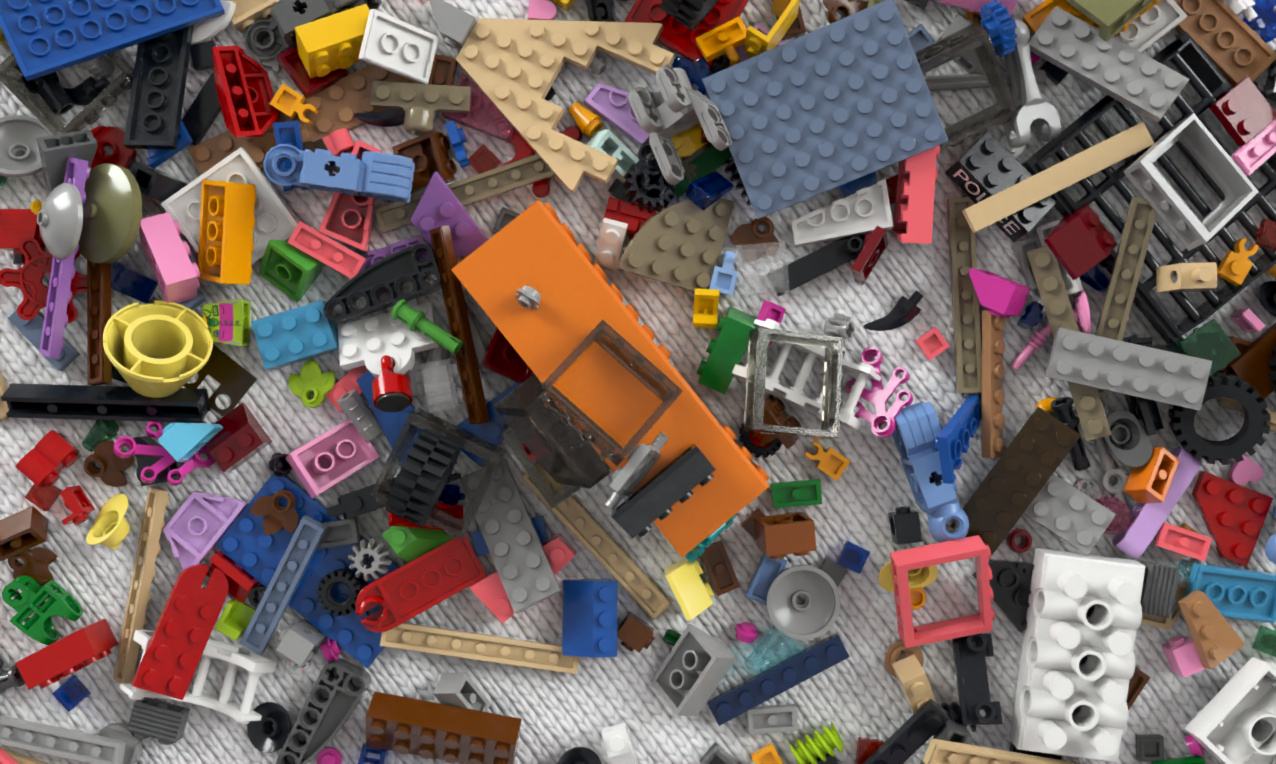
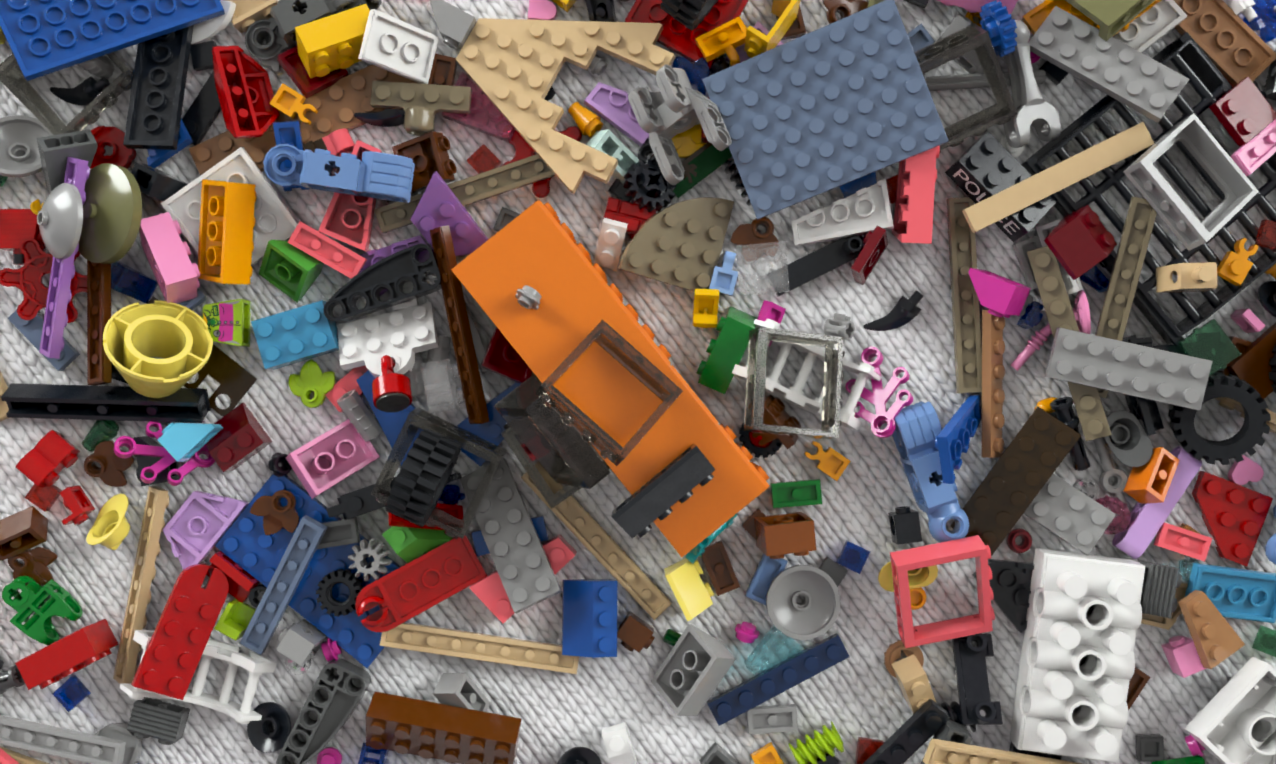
black piece [22,72,75,116] -> none
bright green pin [391,299,463,355] -> none
blue plate [445,120,470,168] -> none
light grey plate [604,431,669,511] -> none
clear blue slope [685,171,734,211] -> none
coral plate [914,327,950,361] -> none

